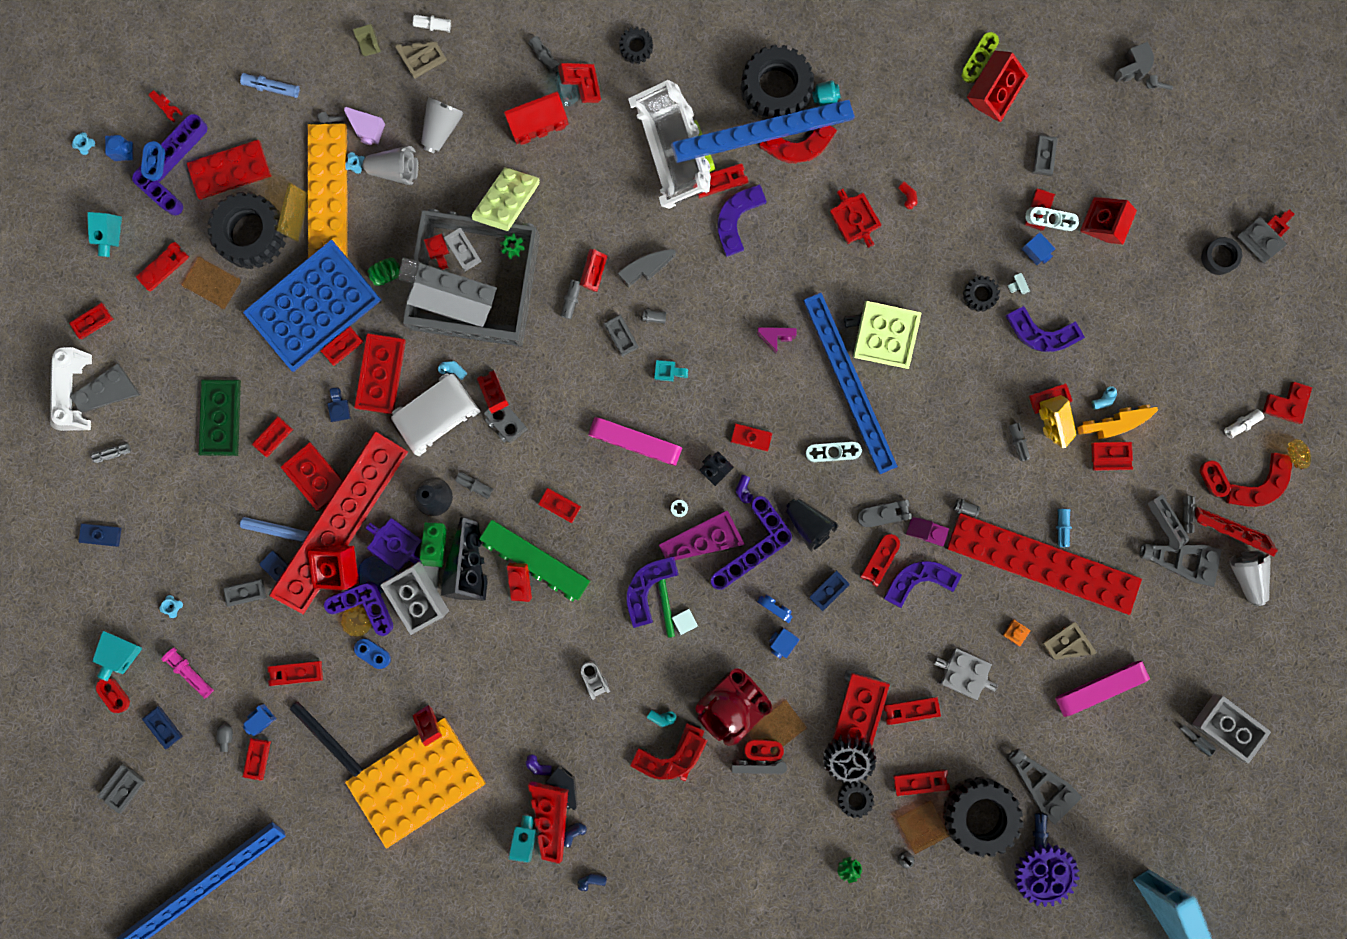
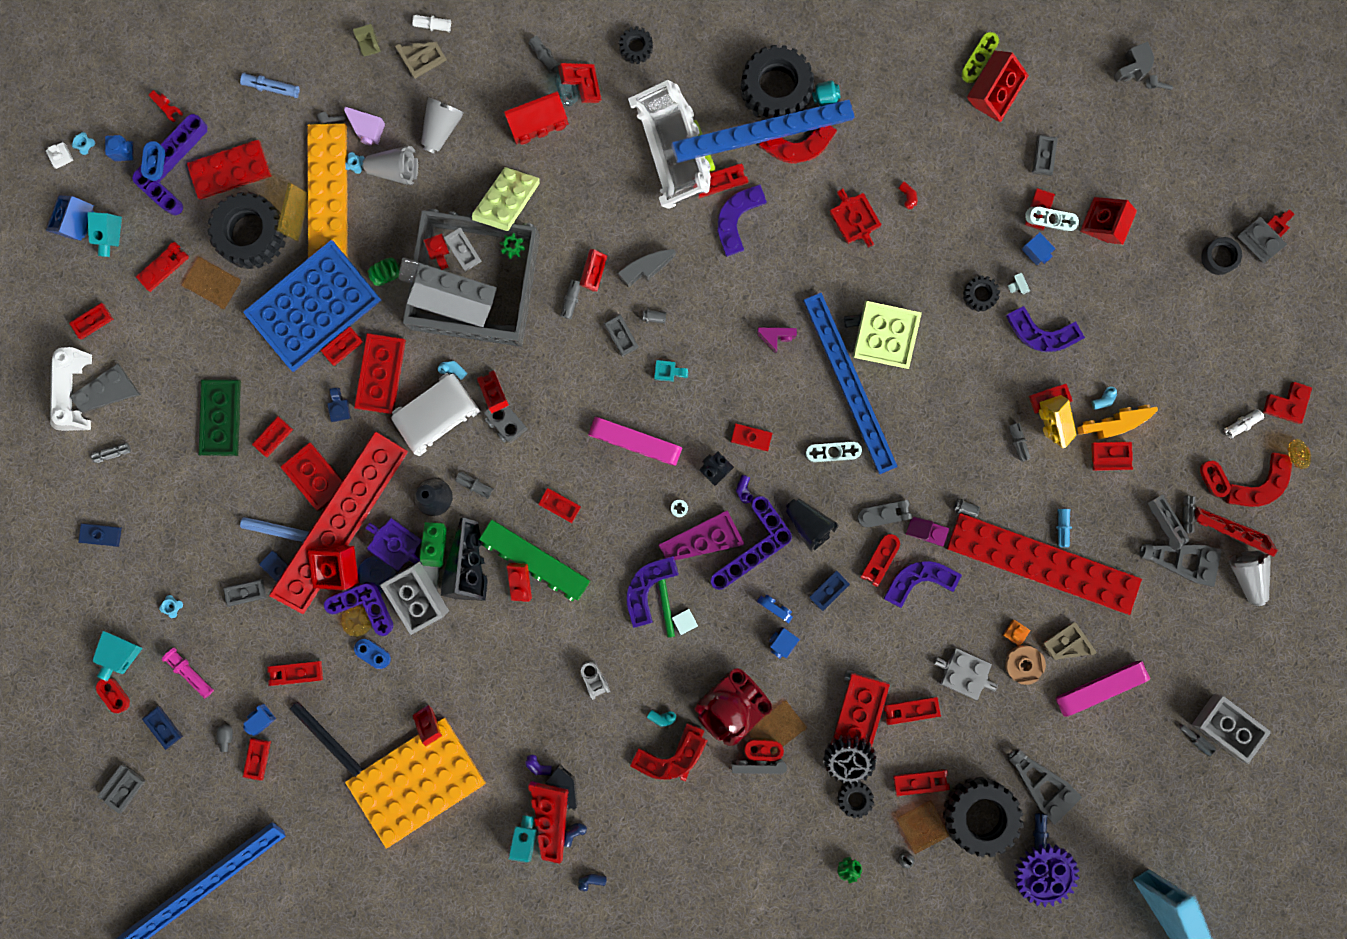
none -> white tile [46,142,73,169]
none -> blue slope [46,195,94,241]
none -> medium nougat plate [1005,645,1046,685]

